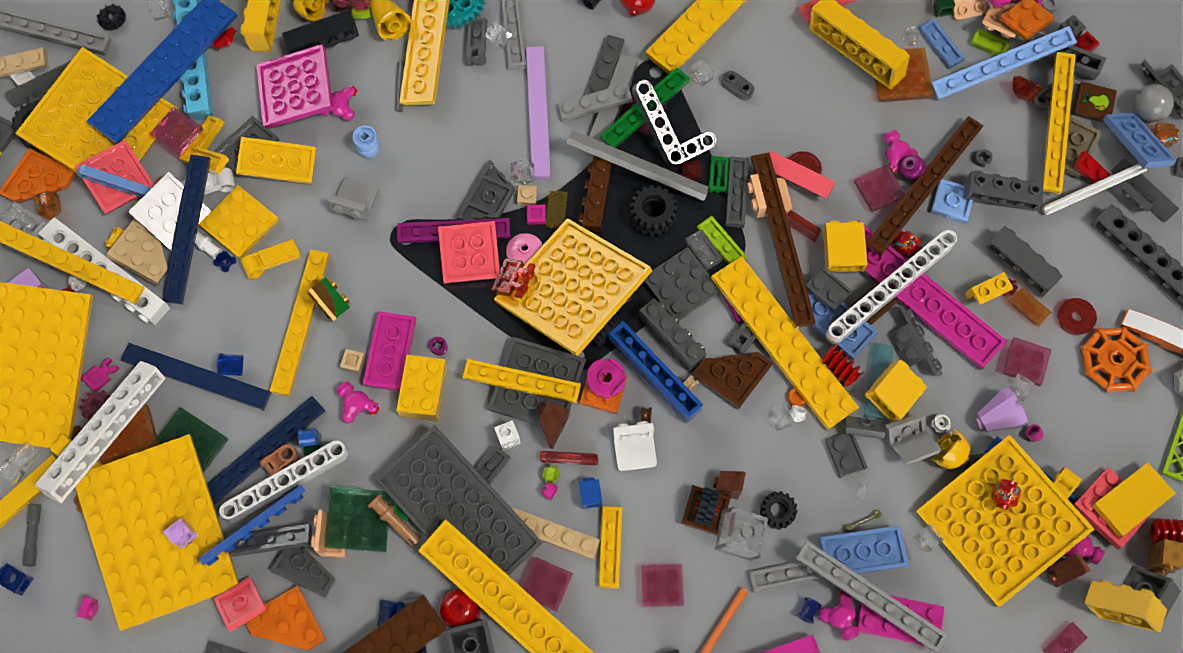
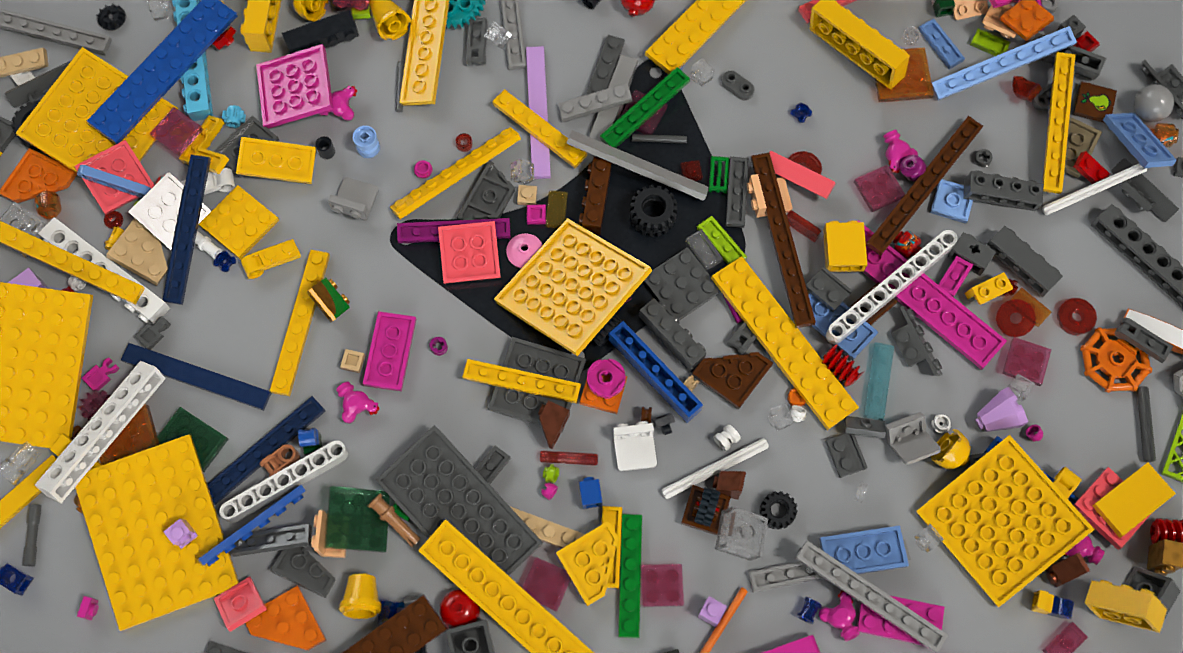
clear blue tile [216,353,244,376] -> none
yellow brick [397,355,447,422] -> none
clear red plate [491,258,536,299] -> none
white brick [494,420,521,451] -> none
beam [632,80,716,166] -> none
olive hinge [844,510,882,532] -> none
yellow brick [864,359,927,423] -> none
red head [991,479,1021,510] -> none
none -> clear red plate [104,211,123,229]
none -> dark grey plate [135,317,171,350]
none -> medium azure gear [222,105,246,128]
none -> black beam [315,136,335,159]
none -> yellow piece [339,574,381,619]
none -> yellow plate [390,127,521,220]
none -> dark pink plate [414,160,433,179]
none -> clear red bush [456,133,473,152]
none -> yellow plate [492,89,587,168]
none -> yellow plate [556,521,619,606]
none -> green plate [618,514,642,638]
none -> dark grey bar [632,134,687,143]
none -> black tile [651,413,675,435]
none -> white axle [662,438,769,499]
none -> lavender brick [698,596,727,627]
none -> white wheel [713,424,741,452]
none -> clear blue plate [790,103,812,123]
none -> dark pink plate [938,256,973,297]
none -> dark grey brick [948,232,996,276]
none -> clear red tile [996,299,1036,337]
none -> leg [1031,590,1074,619]
none -> dark grey plate [1114,318,1173,363]
none -> dark grey axle [1137,386,1156,463]

